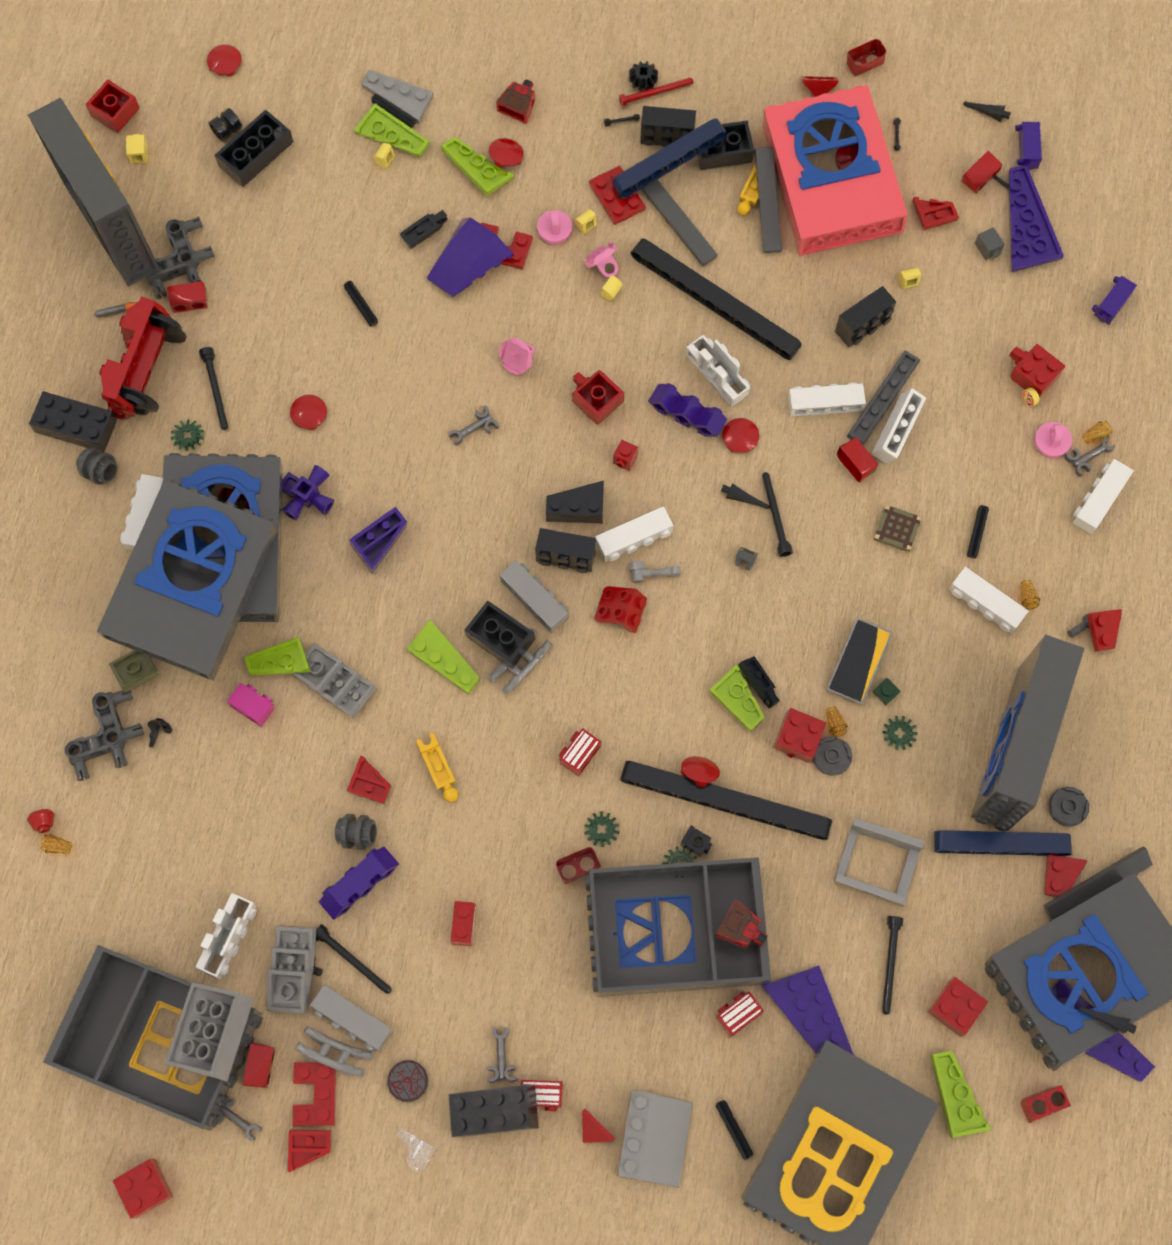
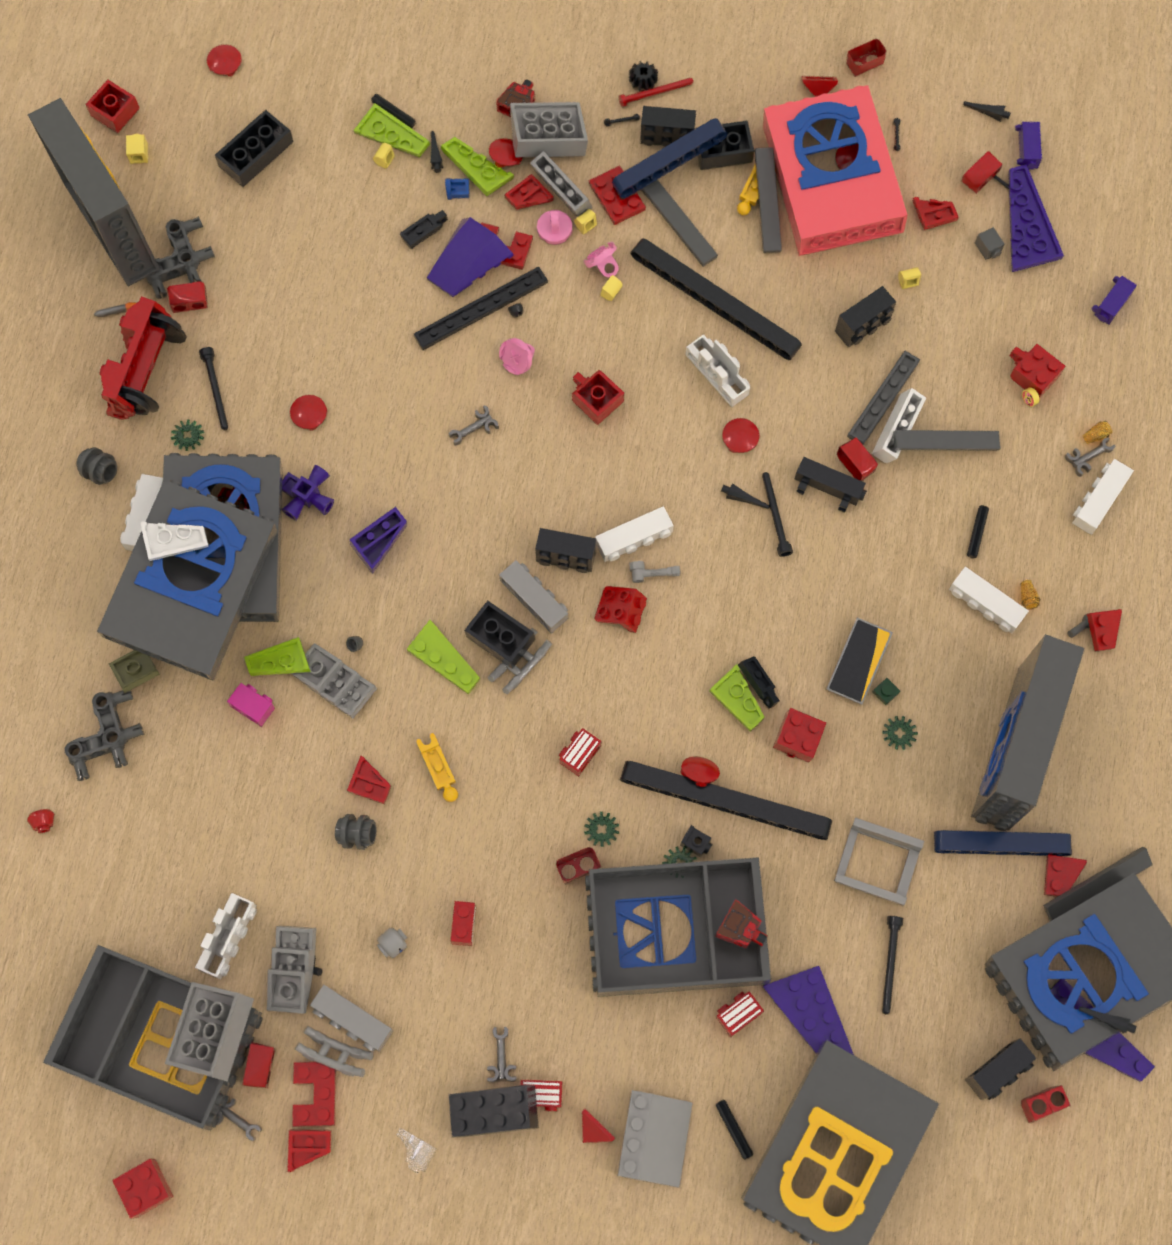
black brick [29,391,117,452] -> none
clear yellow cone [40,833,72,854] -> none
black piece [147,718,172,748] -> none
black wheel [208,108,242,142] -> none
black piece [316,924,392,994] -> none
dark purple brick [319,846,399,920] -> none
black axle [344,281,378,327] -> none
light grey wing [362,70,433,124] -> none
tile [387,1060,429,1102] -> none
black wedge [546,480,604,524] -> none
red brick [613,439,638,471] -> none
dark purple brick [648,383,727,437] -> none
dark grey tile [735,547,758,570] -> none
white brick [788,382,866,417] -> none
dark grey tile [813,736,852,776] -> none
clear yellow cone [826,706,848,737] -> none
tile [874,505,922,552] -> none
red brick [927,977,988,1037] -> none
lime wing [930,1050,992,1138] -> none
bright pink tile [1034,422,1072,458] -> none
dark grey tile [1049,787,1089,827] -> none
none -> white wing [140,522,209,561]
none -> dark grey hinge [346,636,363,652]
none -> light grey head [376,928,407,958]
none -> black tile [413,266,548,350]
none -> black piece [430,131,444,173]
none -> blue tile [445,178,469,199]
none -> red wing [505,174,554,210]
none -> black hinge [508,302,524,318]
none -> light grey slope [510,102,588,157]
none -> light grey brick [530,151,593,217]
none -> black brick [795,457,867,513]
none -> dark grey tile [893,430,1000,451]
none -> black brick [965,1038,1037,1100]

